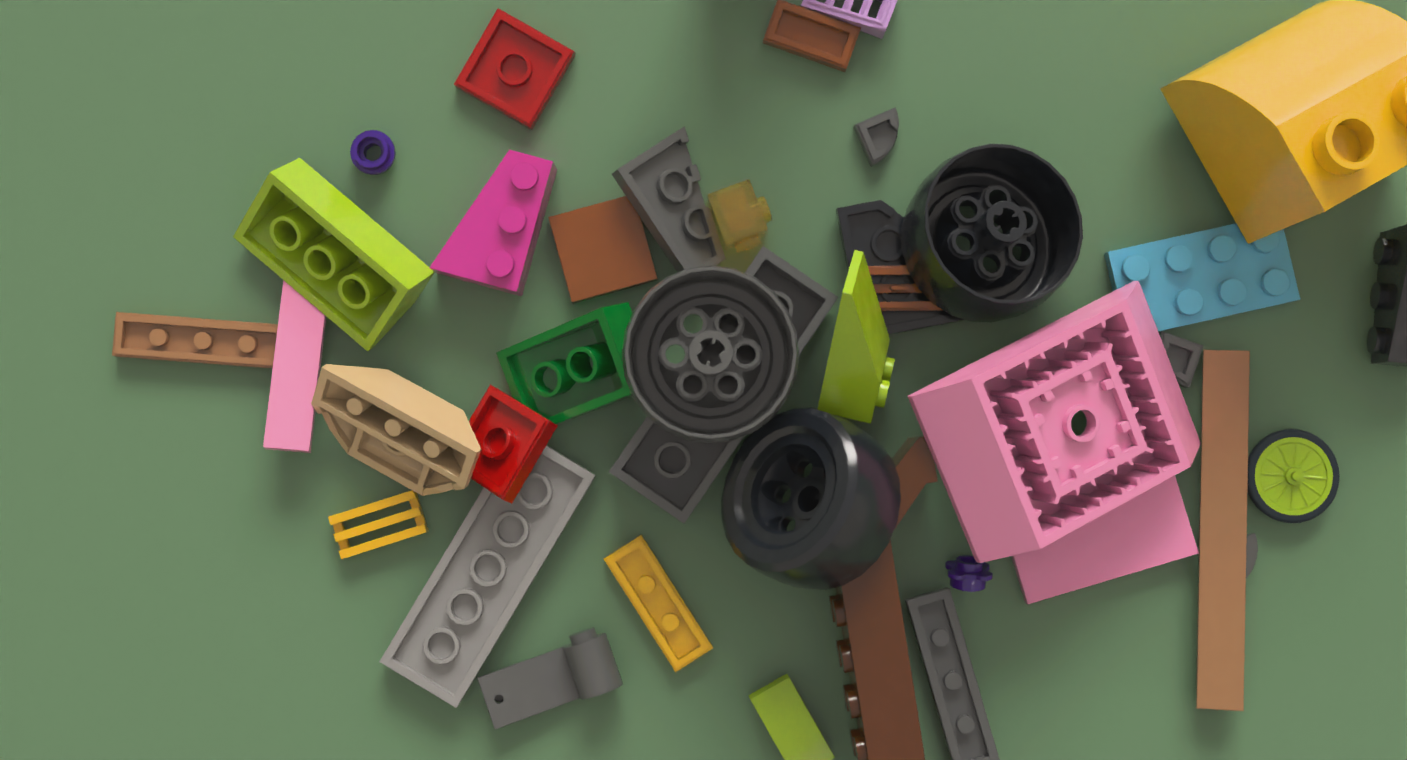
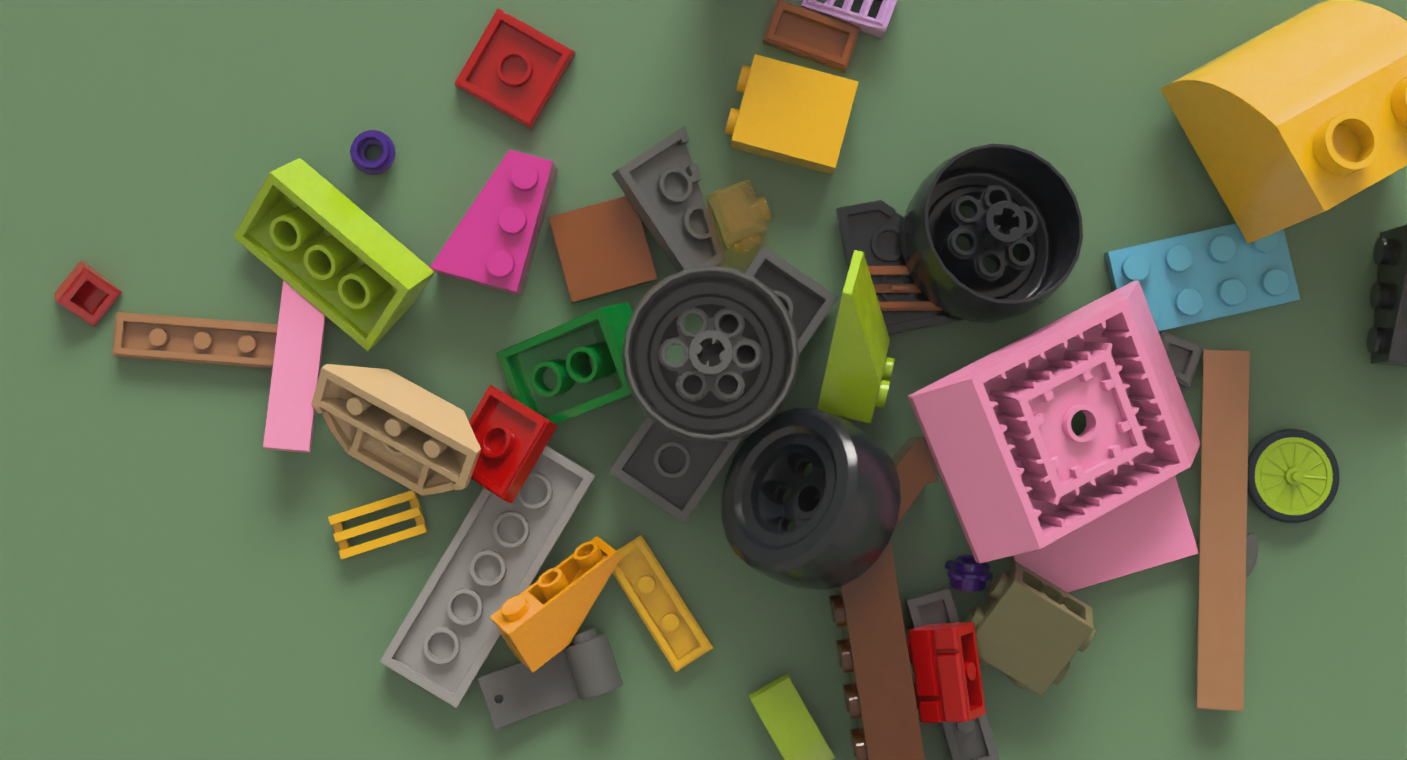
dark grey tile [854,107,899,167] -> none
none -> red slope [54,260,122,327]
none -> light orange slope [490,536,621,673]
none -> yellow brick [725,54,858,175]
none -> red brick [907,622,986,723]
none -> olive brick [965,562,1096,695]

